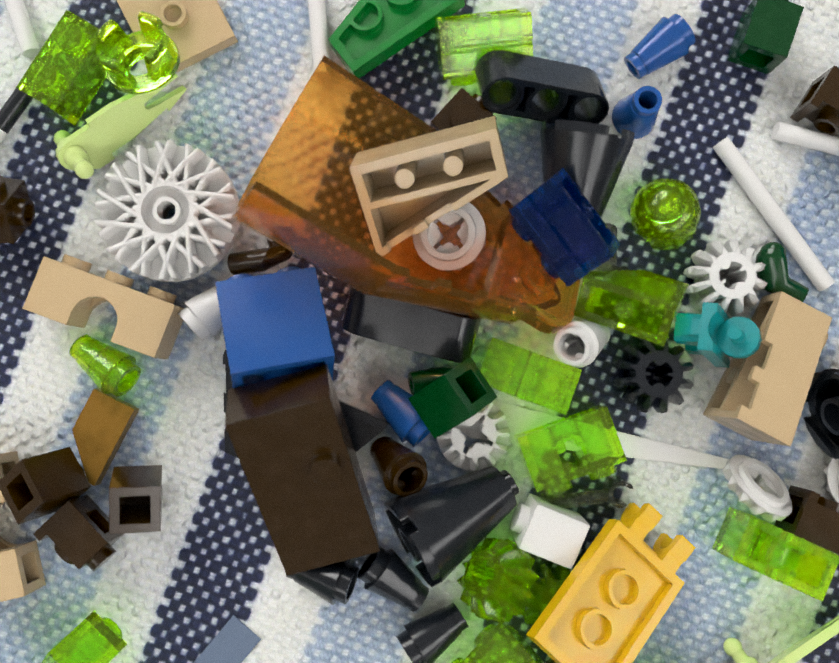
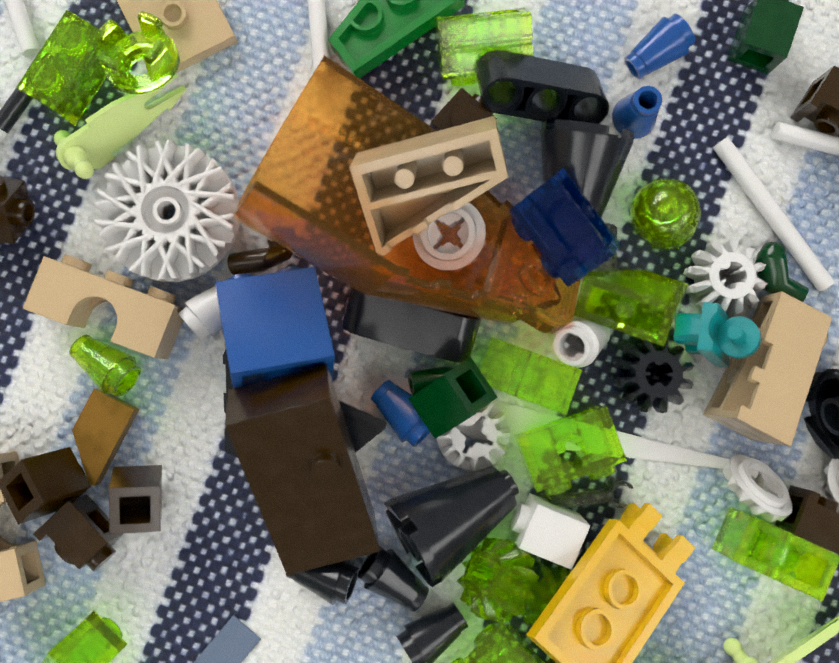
dark brown cone [370,436,428,497] -> none

